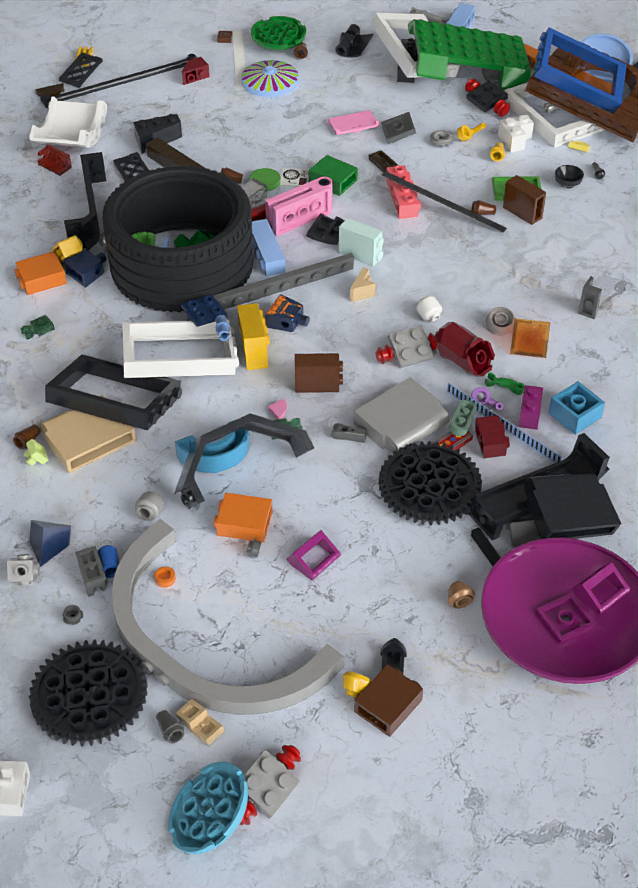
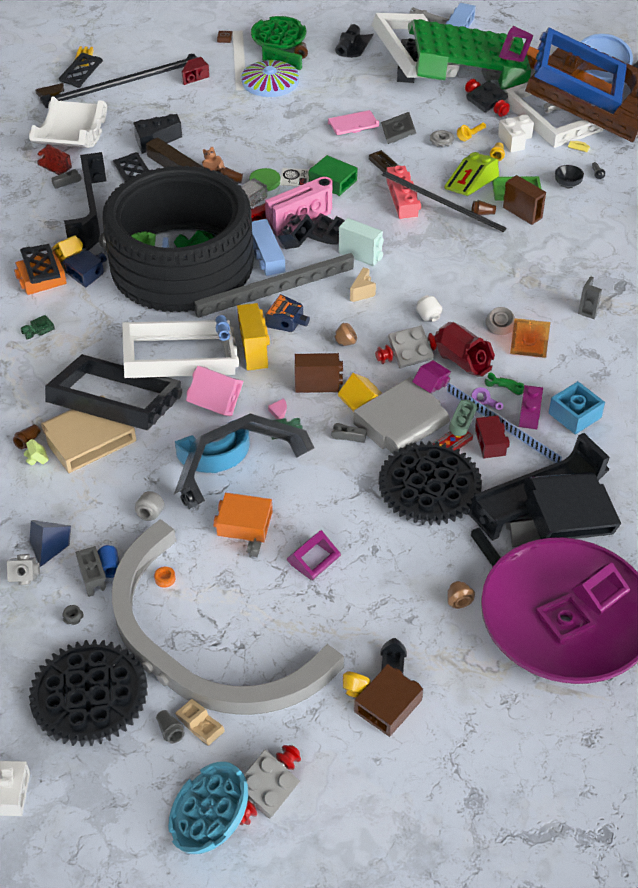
dark blue bracket [181,295,228,327] -> none
none -> black window [20,244,61,284]
none -> dark grey bar [51,169,82,189]
none -> bright pink panel [186,366,244,416]
none -> nougat animal [202,147,226,172]
none -> green tile [262,46,302,70]
none -> black brick [277,214,316,249]
none -> medium nougat cone [334,323,357,346]
none -> yellow slope [338,373,383,412]
none -> magenta brick [412,360,451,393]
none -> lime slope [444,152,499,196]
none -> magenta tile [499,26,533,62]

